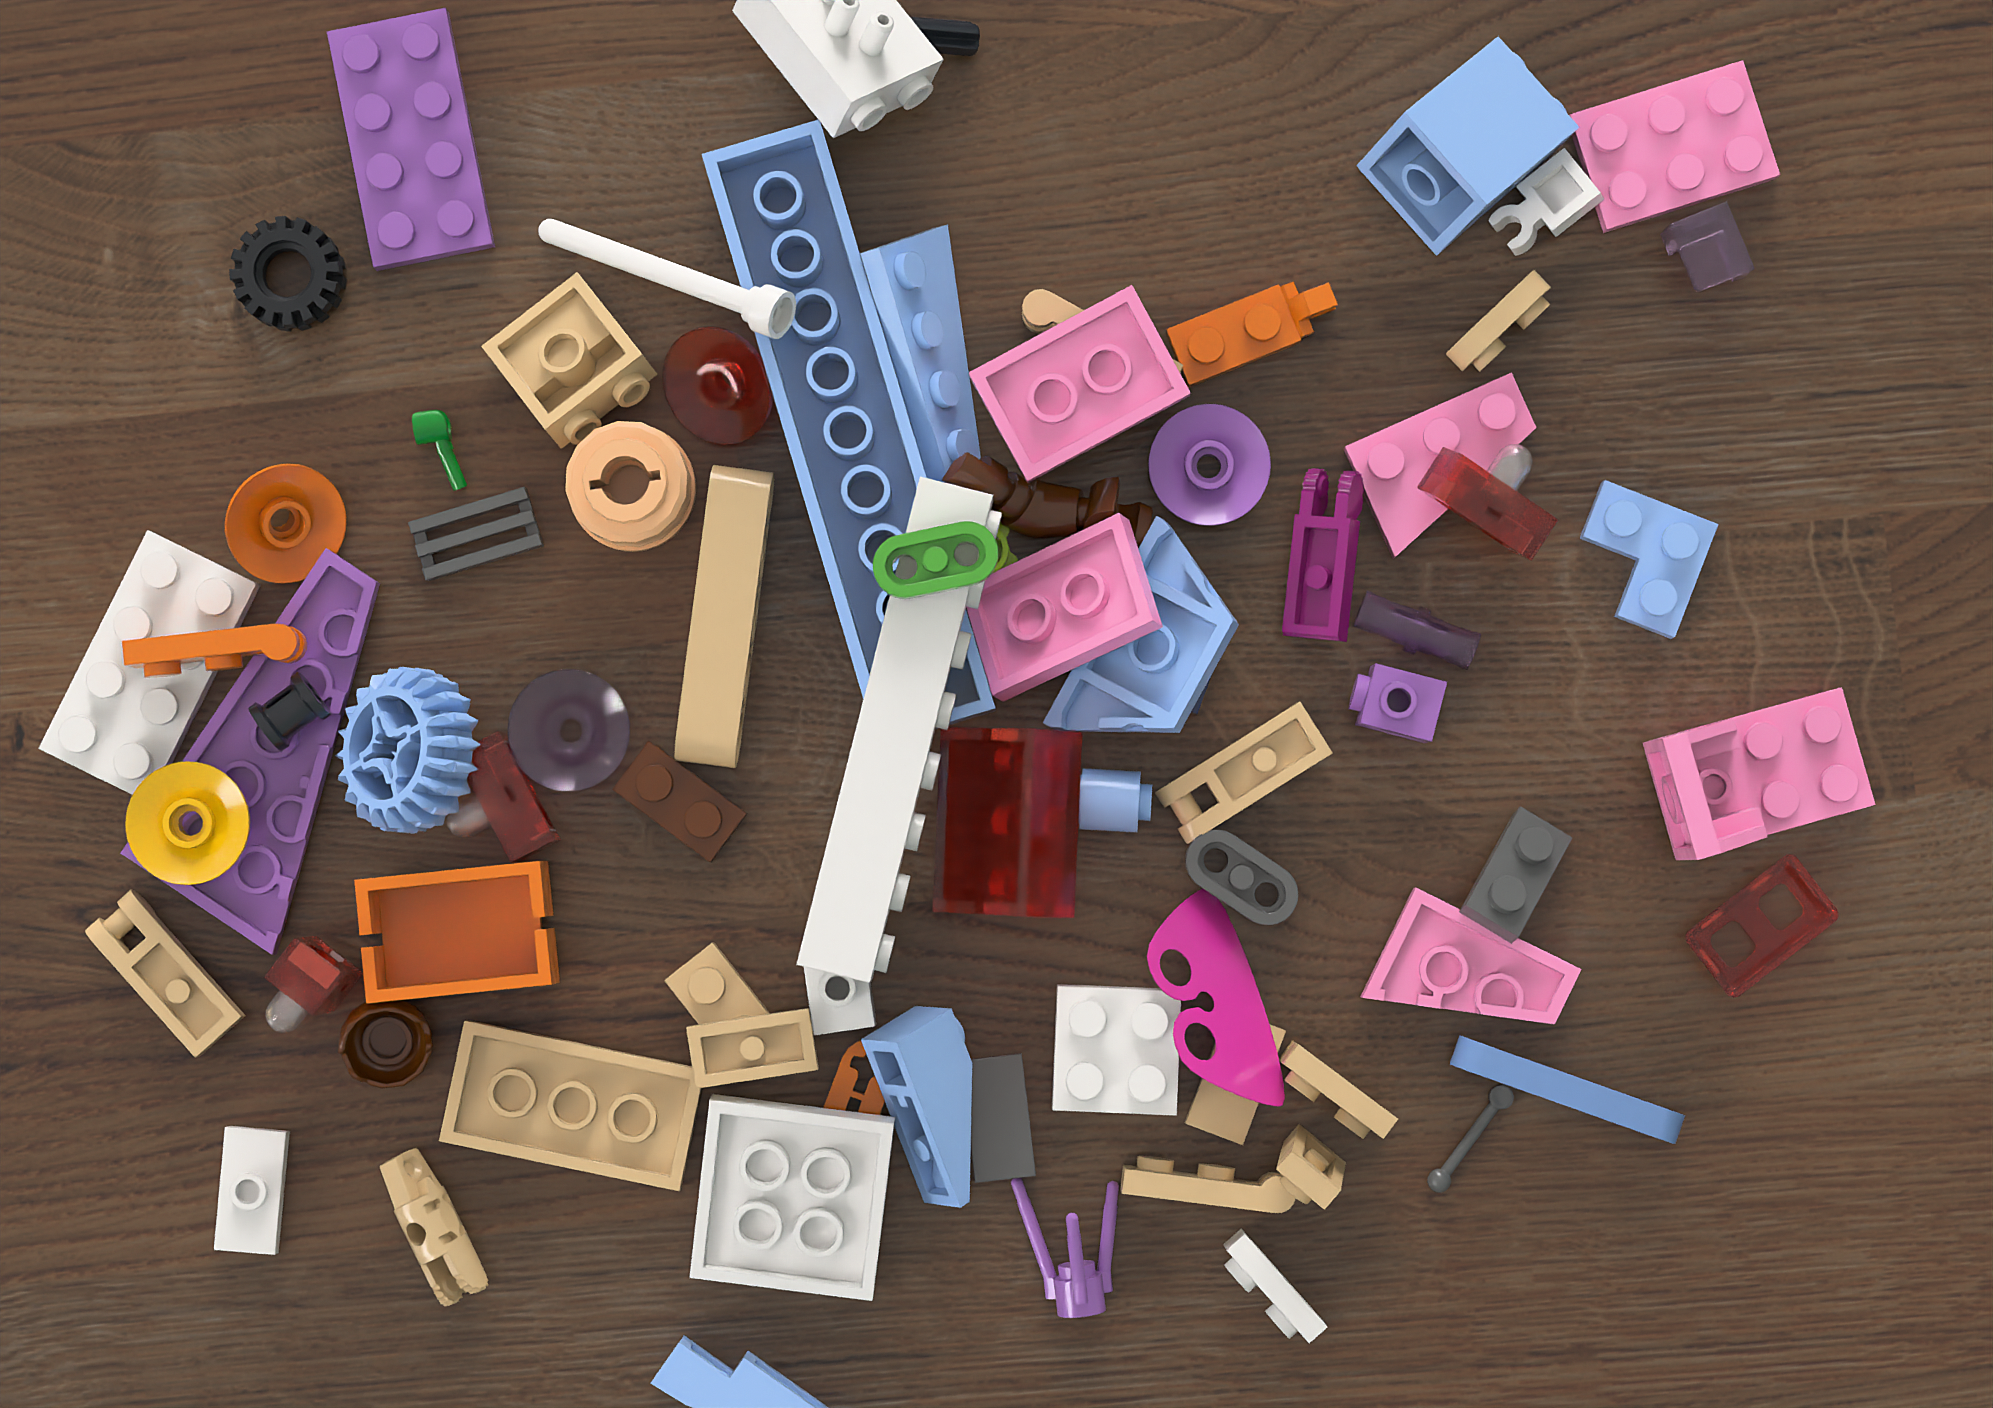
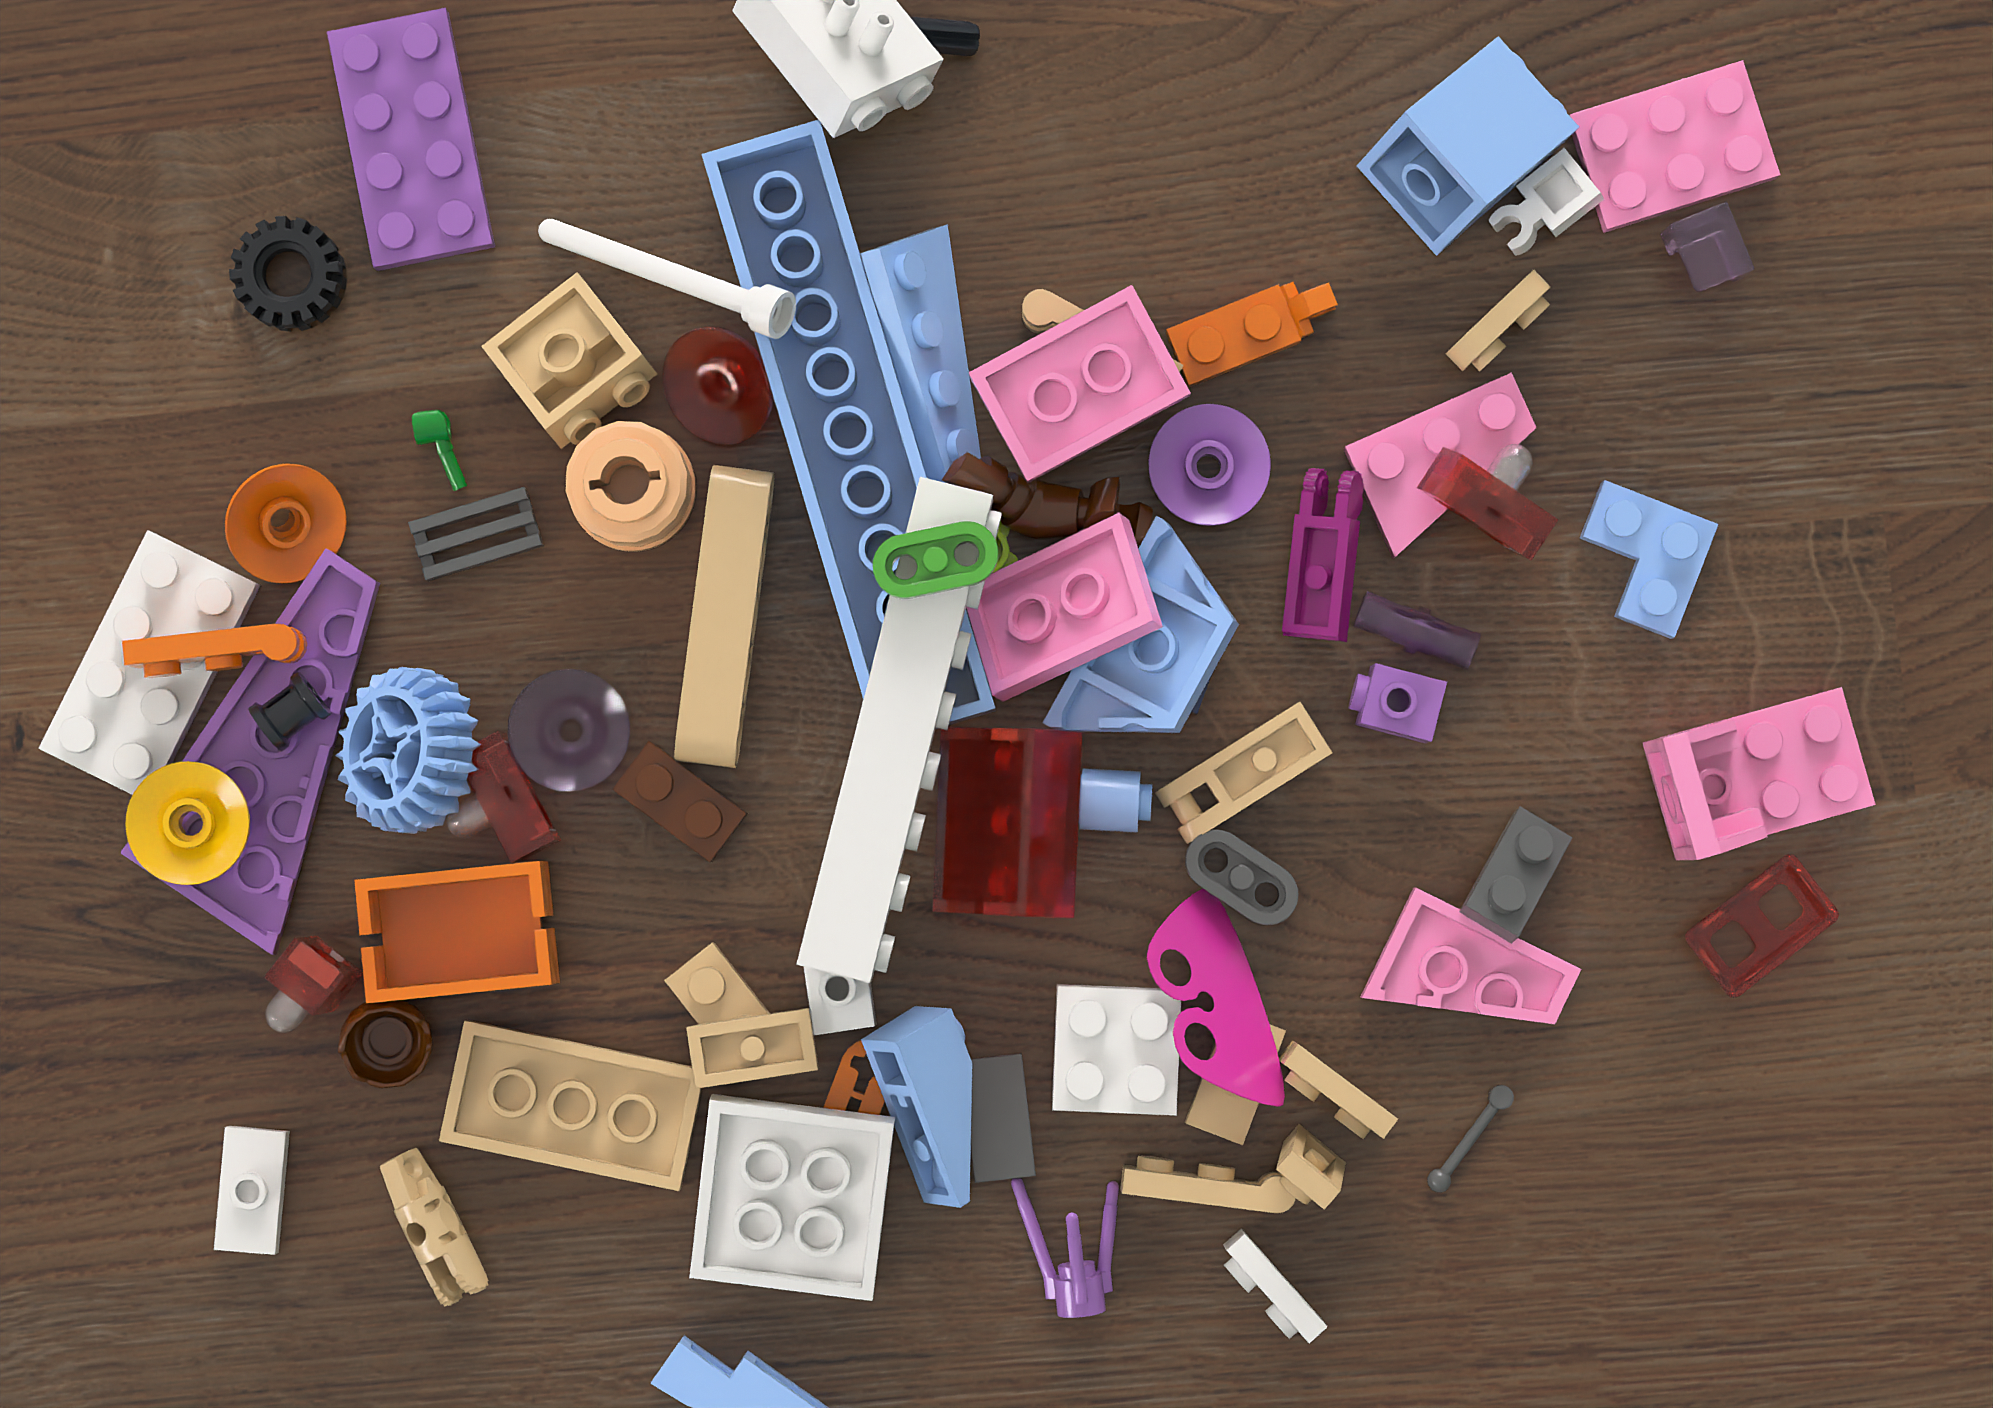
tan plate [85,889,246,1058] -> none
medium blue beam [1450,1035,1685,1144] -> none

